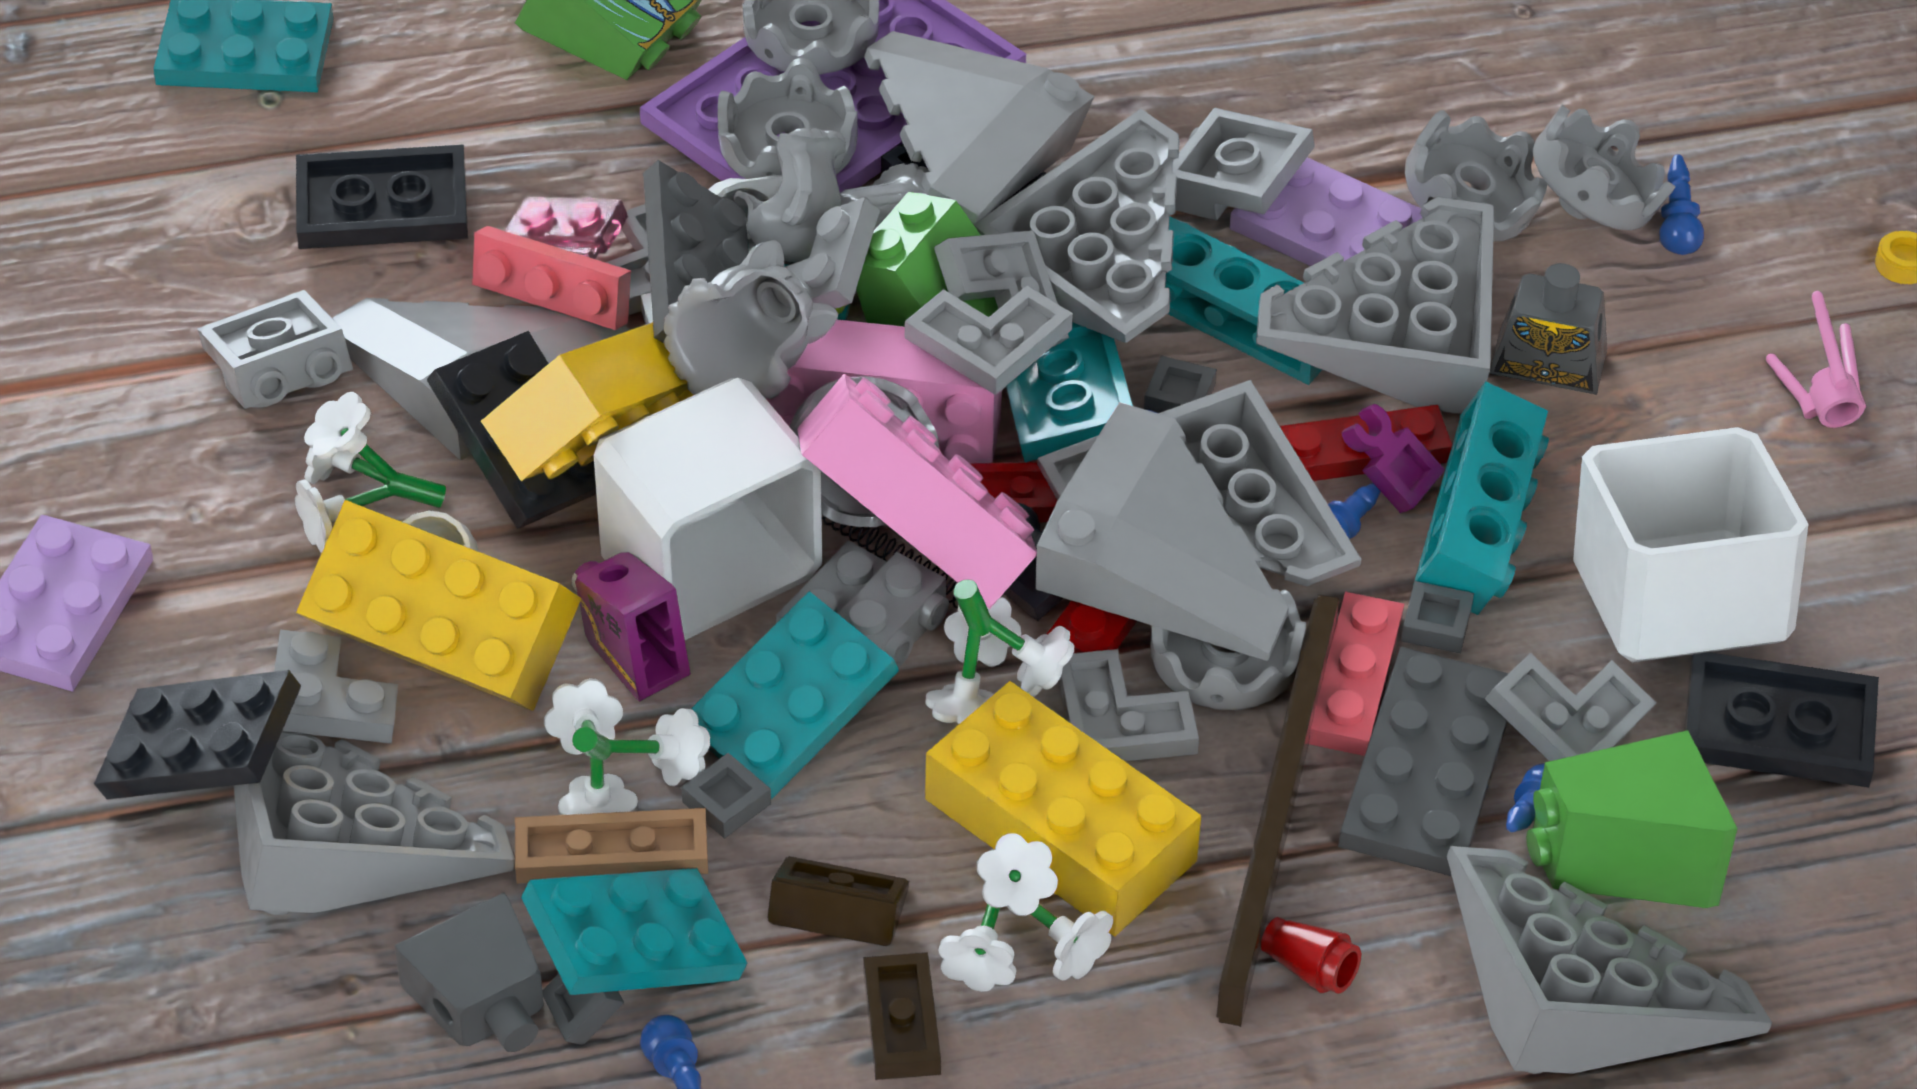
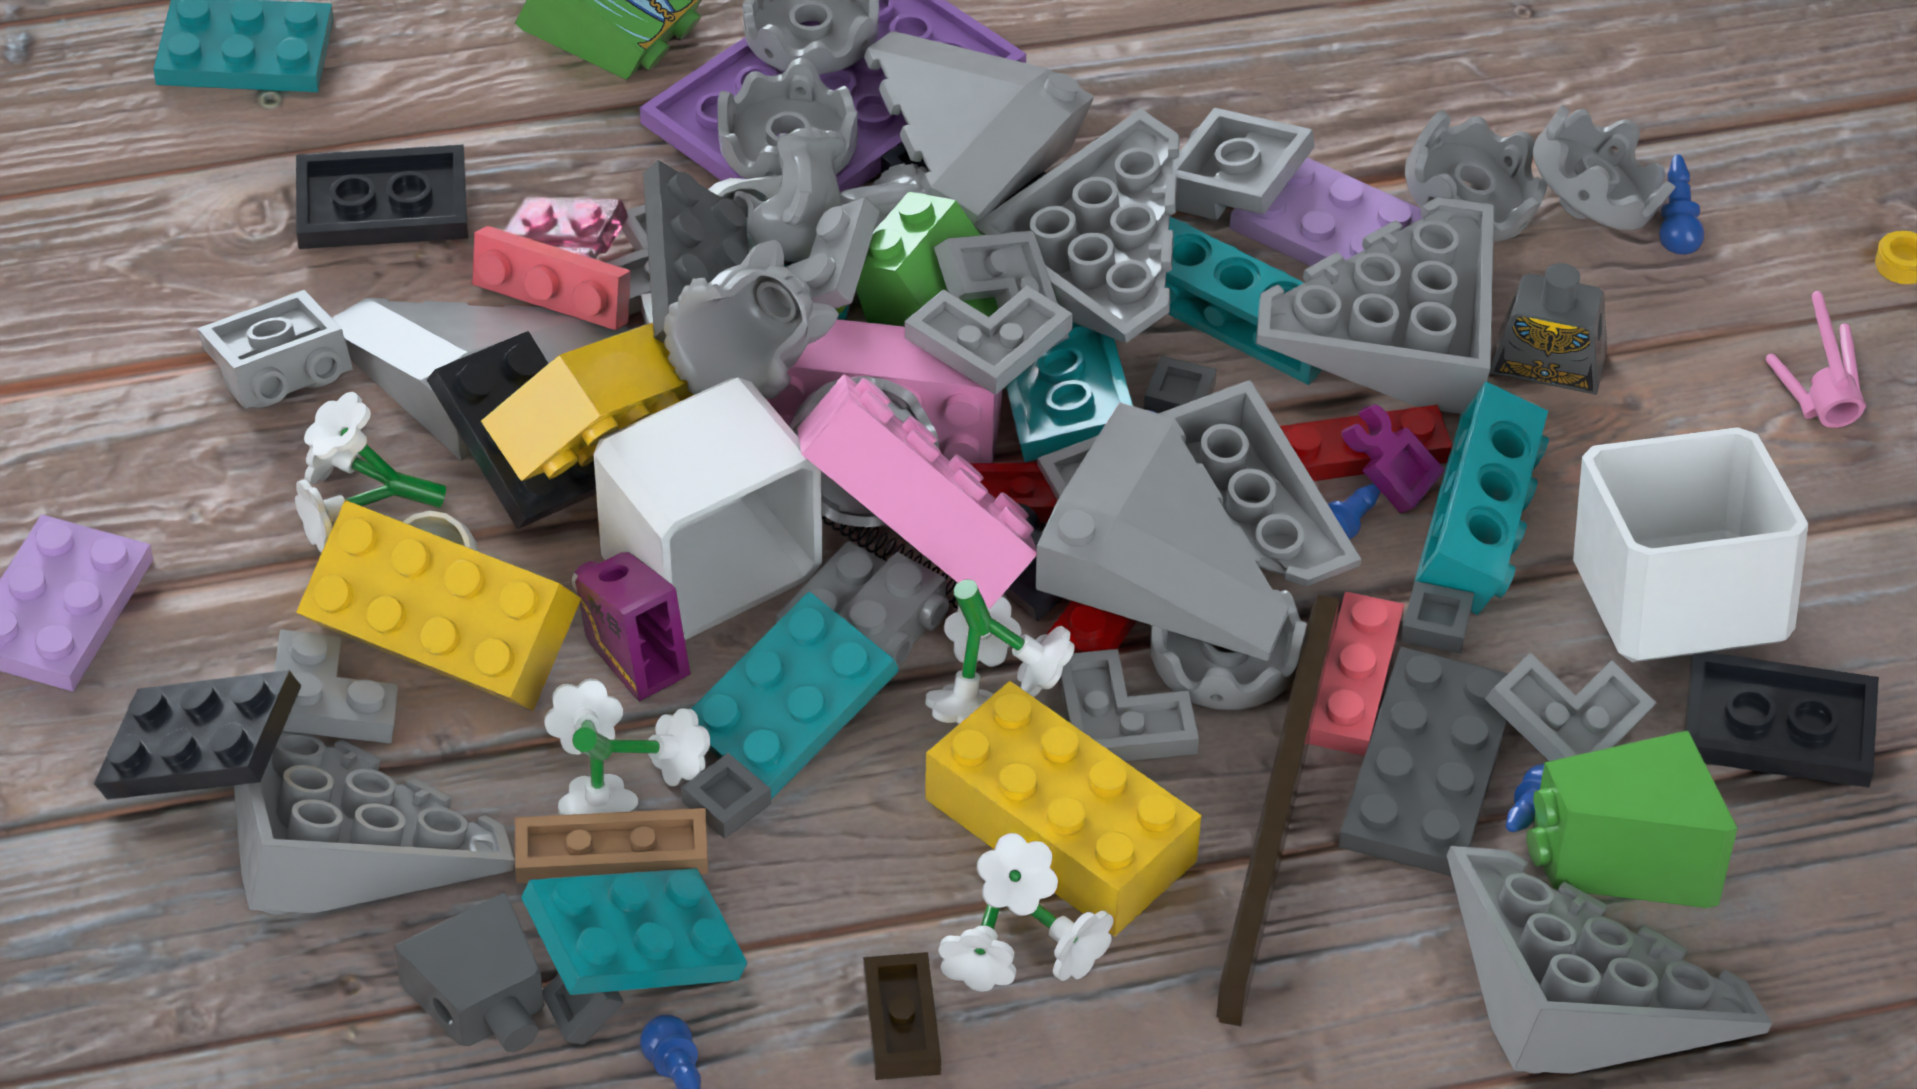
dark brown slope [767,856,909,946] -> none
red cone [1261,917,1362,994] -> none

